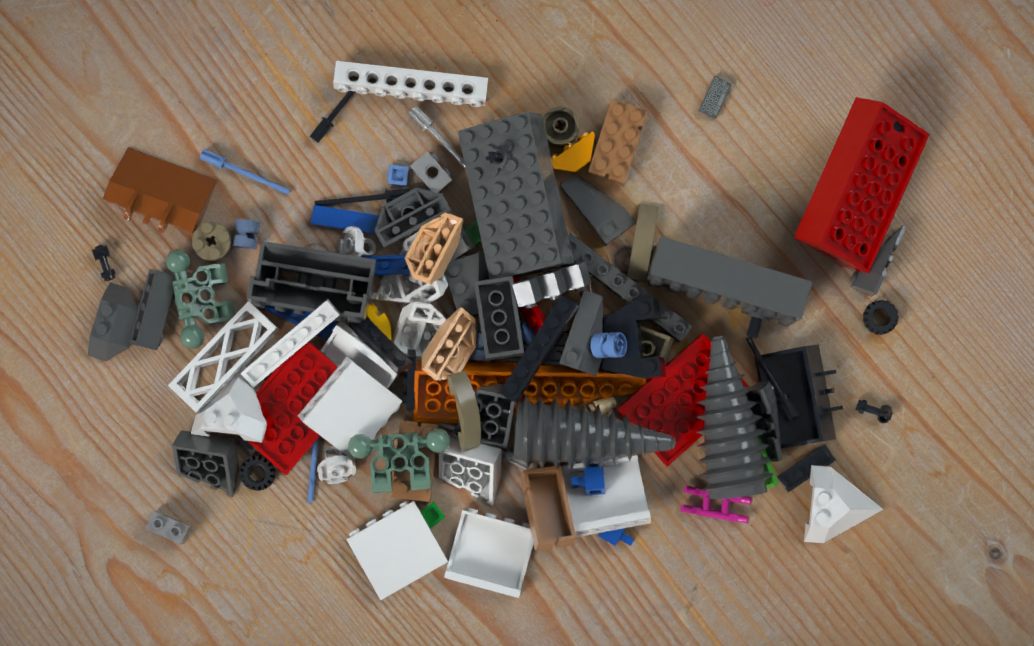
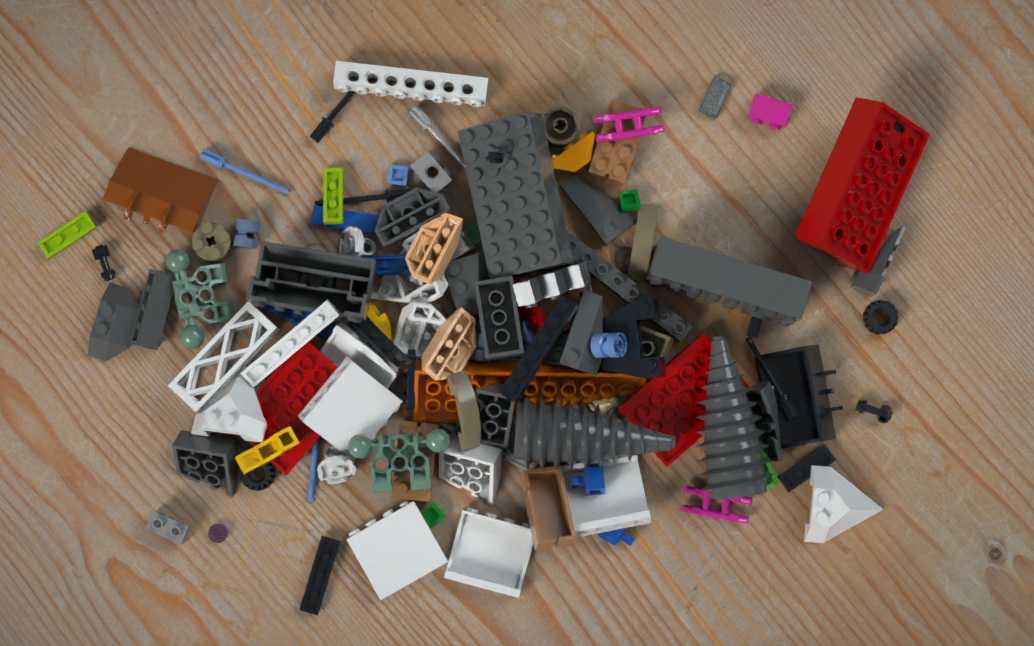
none -> lime plate [37,211,97,259]
none -> clear purple tile [208,524,228,543]
none -> yellow arch [235,426,299,474]
none -> black plate [299,535,341,616]
none -> lime plate [323,168,343,225]
none -> dark pink piece [593,106,665,142]
none -> green plate [618,189,641,212]
none -> dark pink piece [747,94,792,131]

